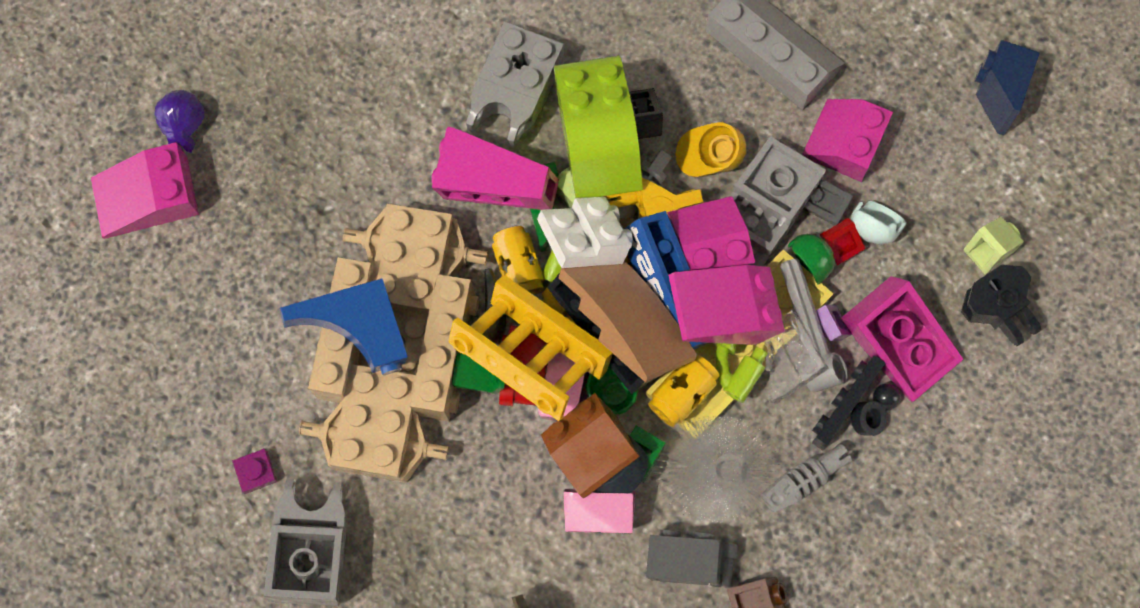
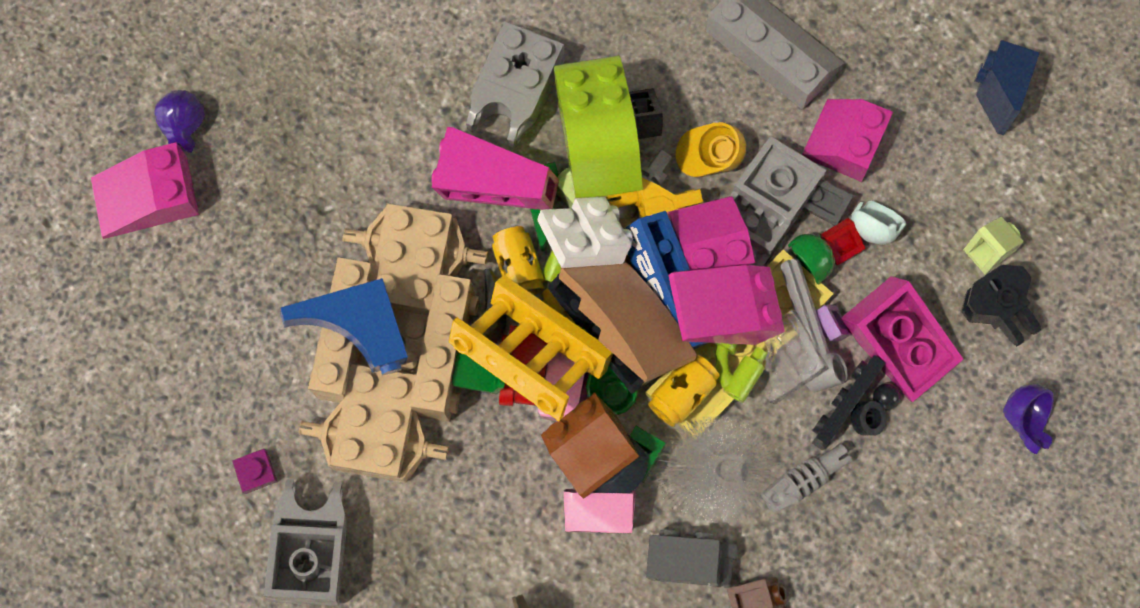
none -> dark purple piece [1003,384,1054,454]

